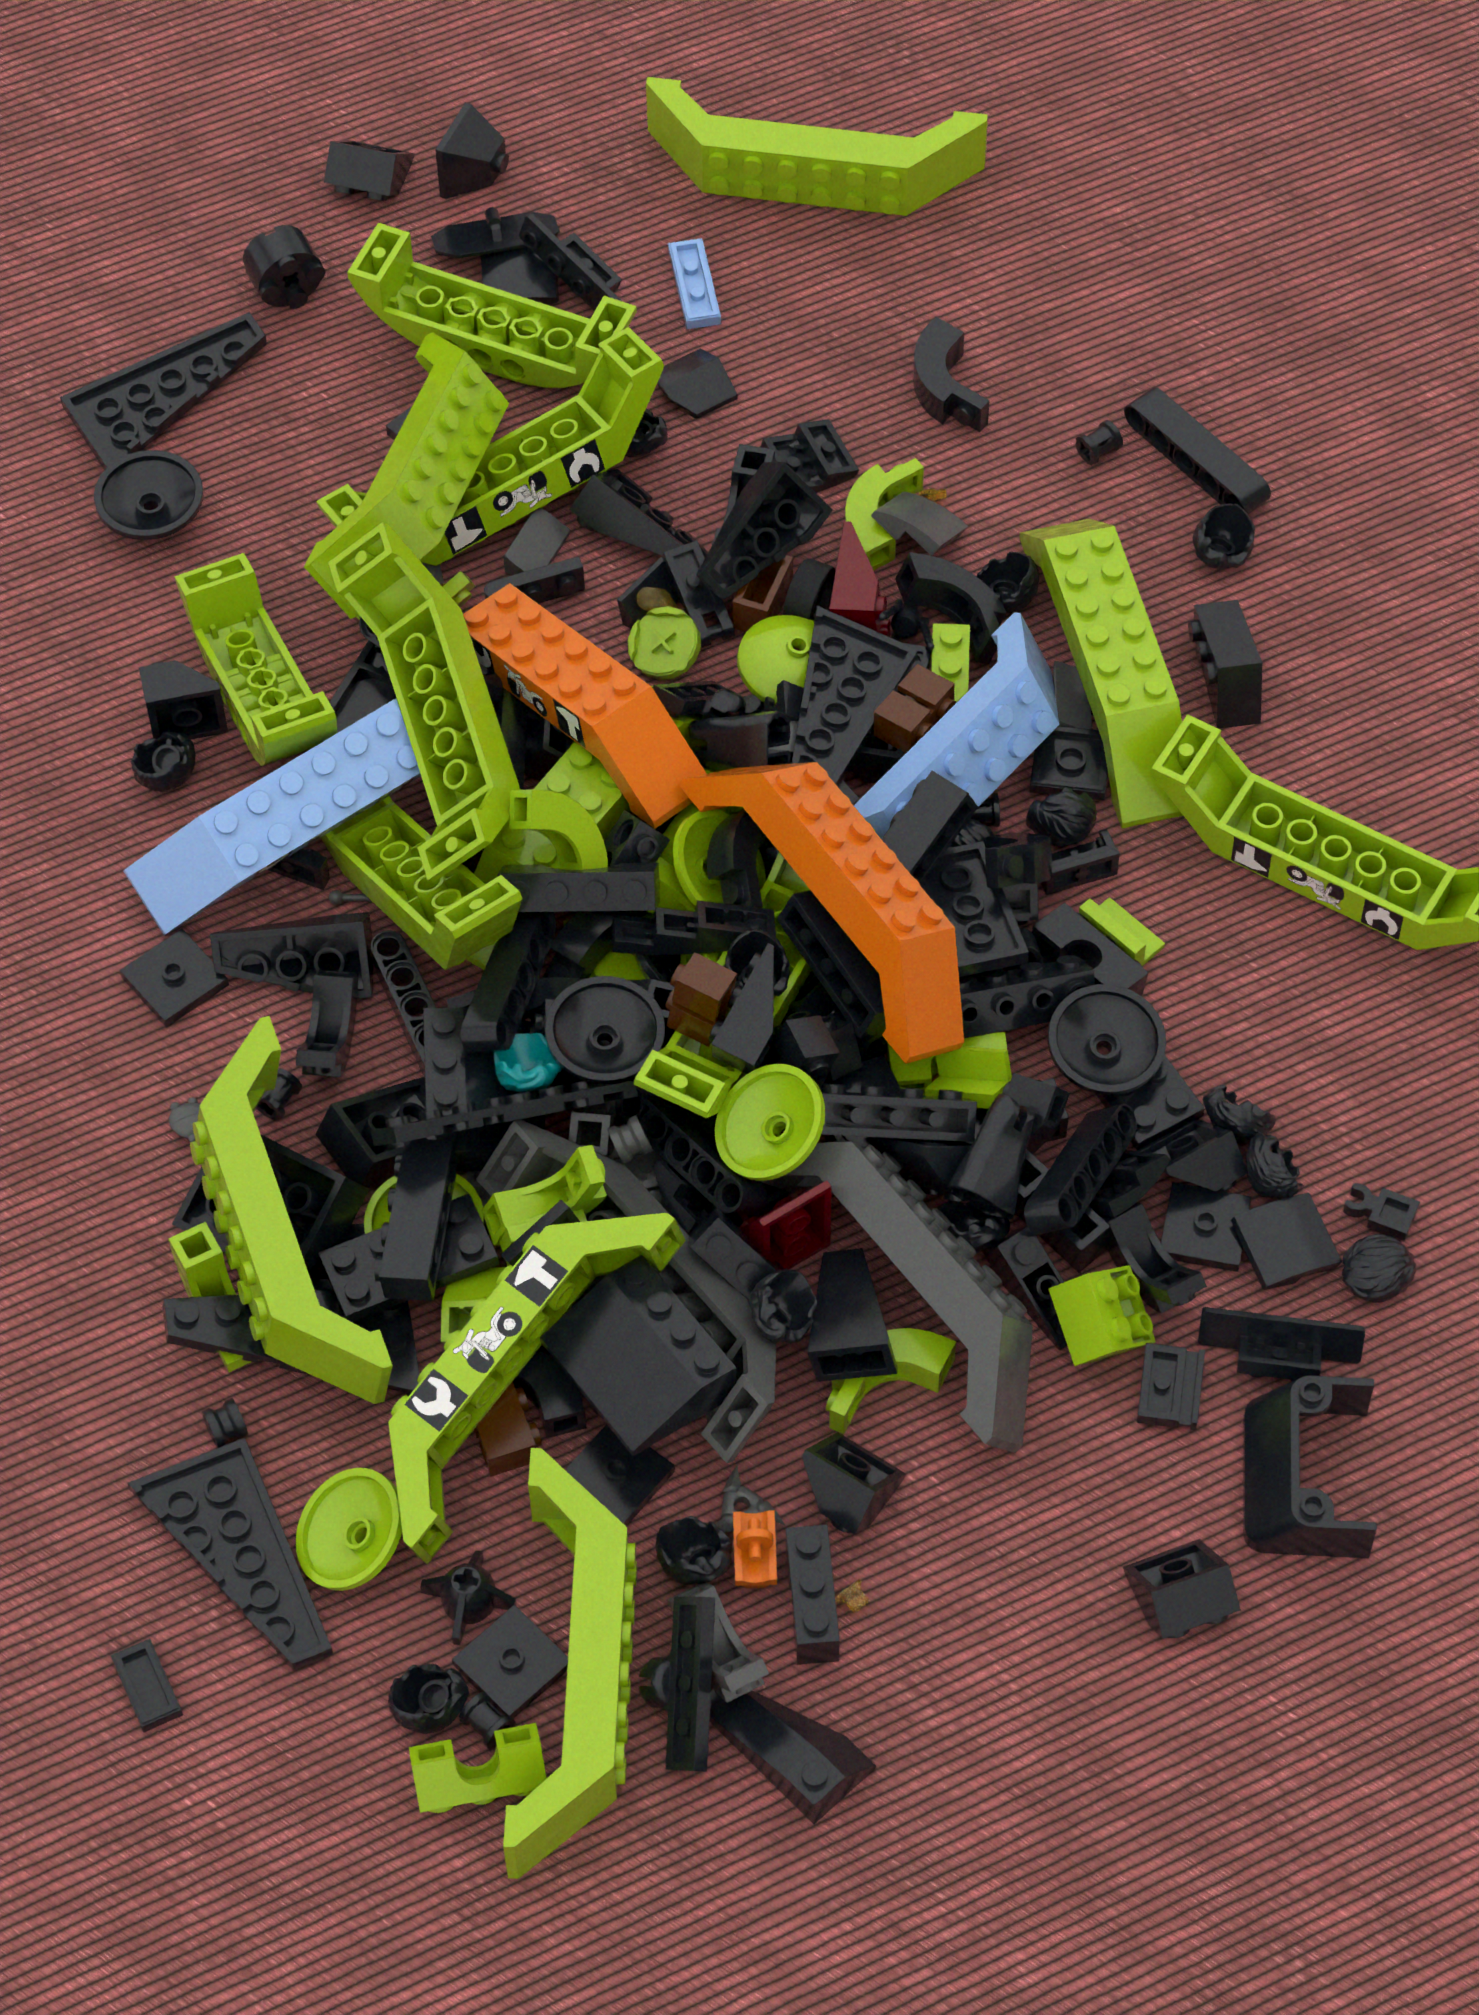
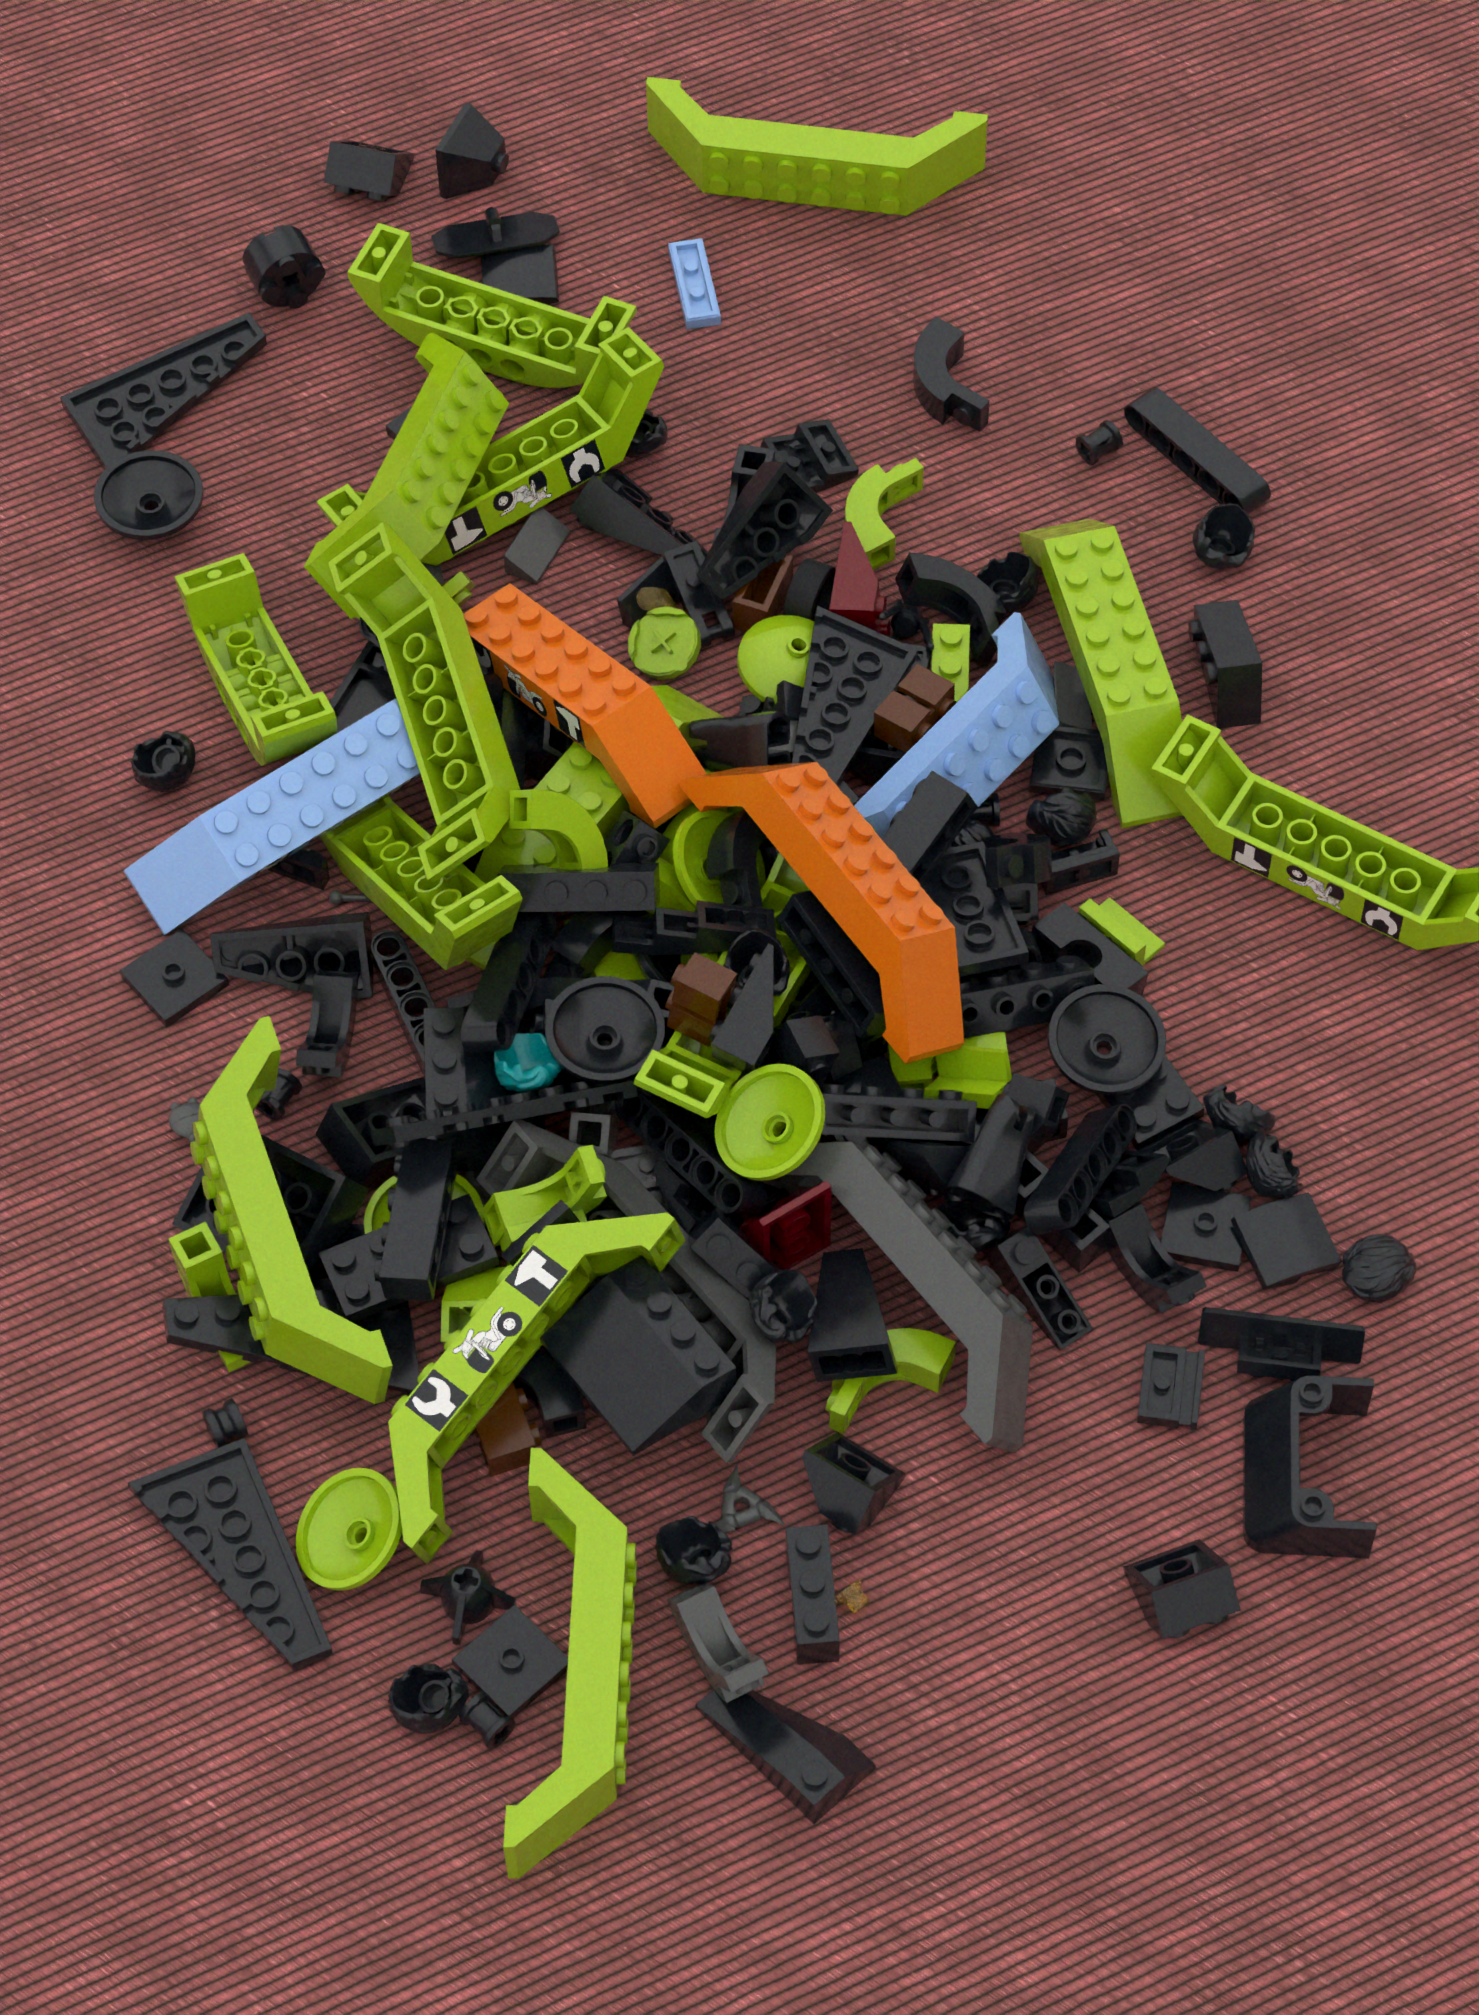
black tile [111,1639,183,1733] -> none
black slope [139,660,228,740] -> none
lime arch [409,1723,547,1813] -> none
black plate [484,556,585,604] -> none
black bracket [519,213,623,311] -> none
black plate [565,1424,675,1526] -> none
dark grey wheel [607,1115,653,1164] -> none
black plate [638,1596,715,1772] -> none
black plate [653,680,747,719] -> none
black slope [658,348,738,419] -> none
orange hips [733,1510,777,1589] -> none
dark grey slope [871,492,968,556] -> none
clear yellow piece [919,488,947,502] -> none
lime slope [1048,1265,1156,1366] -> none
black plate [1343,1183,1420,1241] -> none

